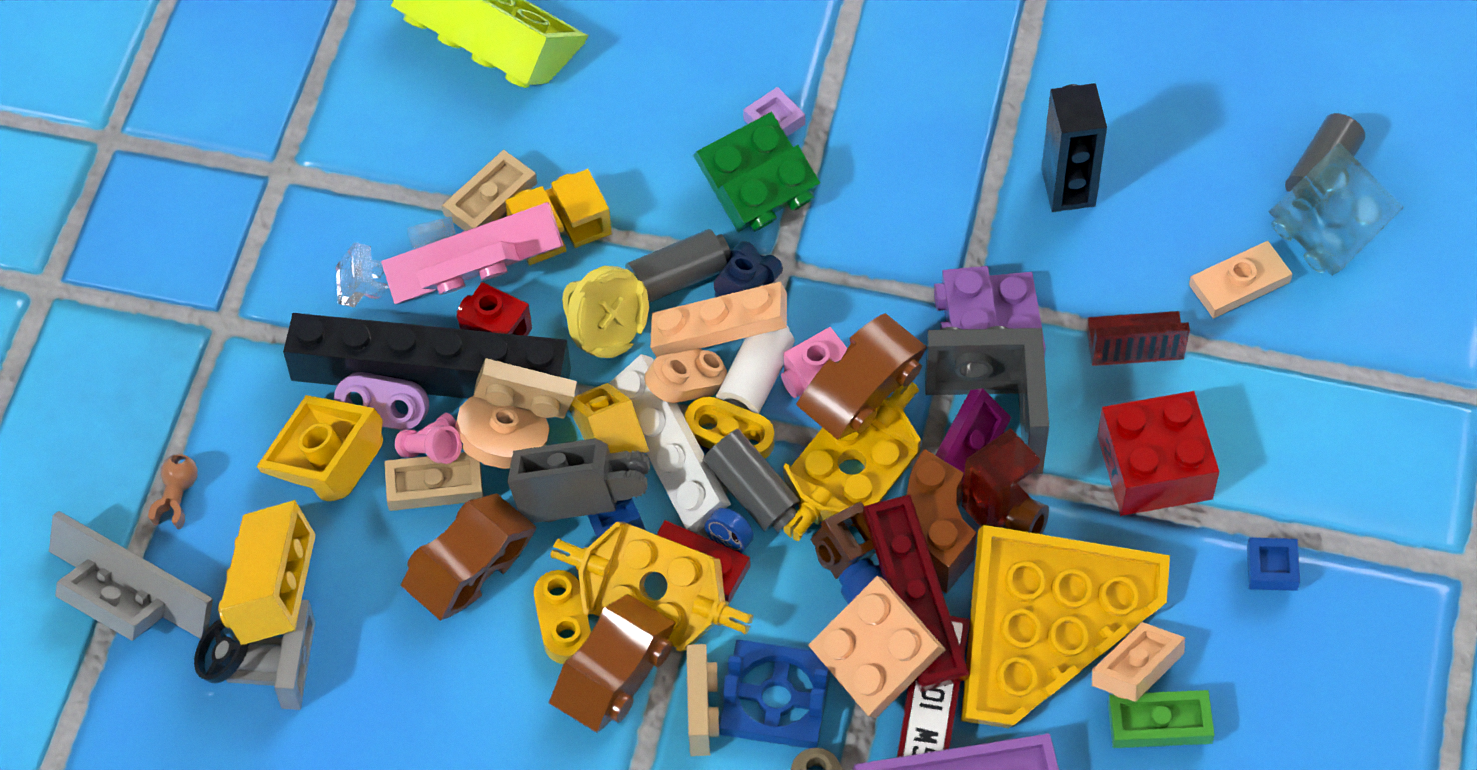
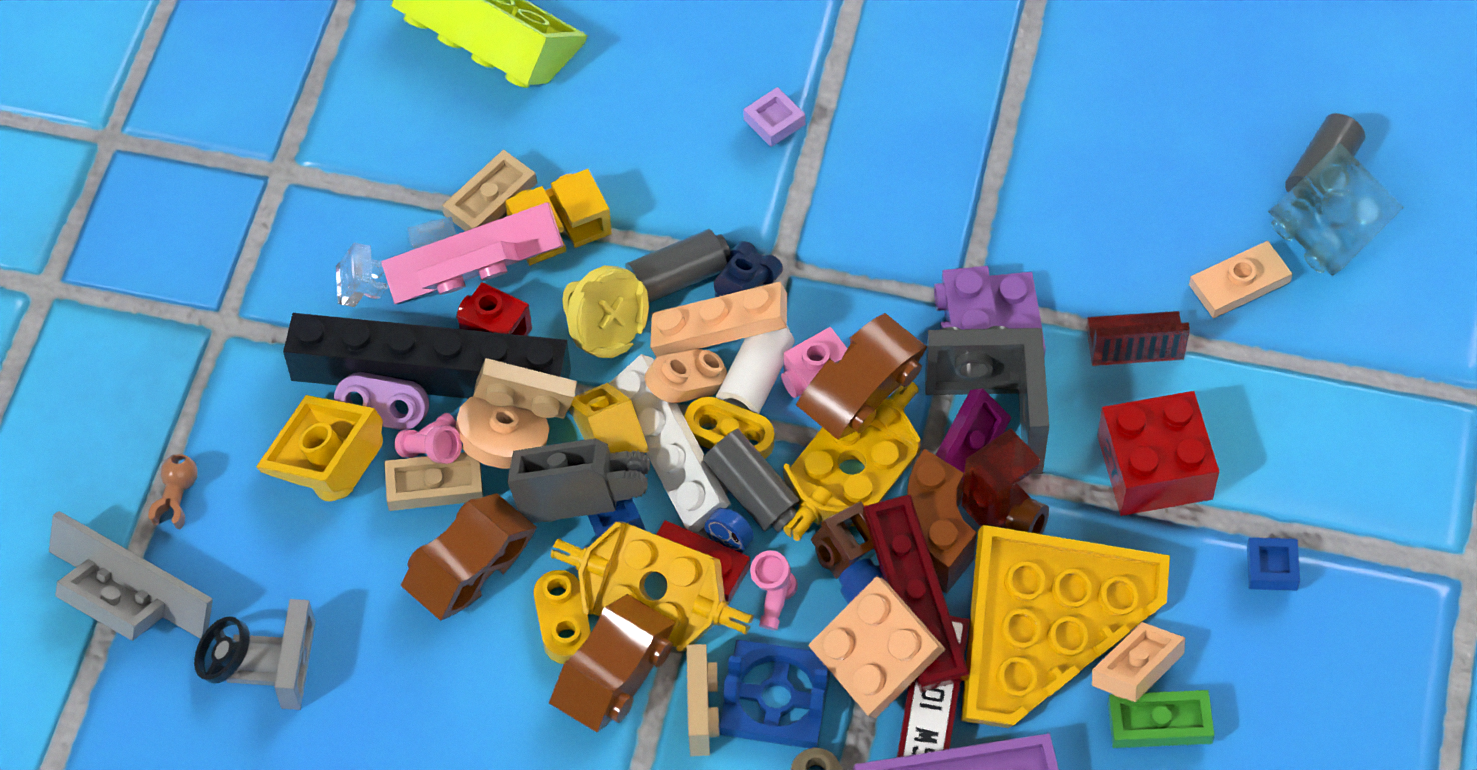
yellow brick [218,500,316,645] -> none
green plate [693,111,820,232] -> none
black brick [1041,83,1107,212] -> none
none -> bright pink piece [750,551,798,631]

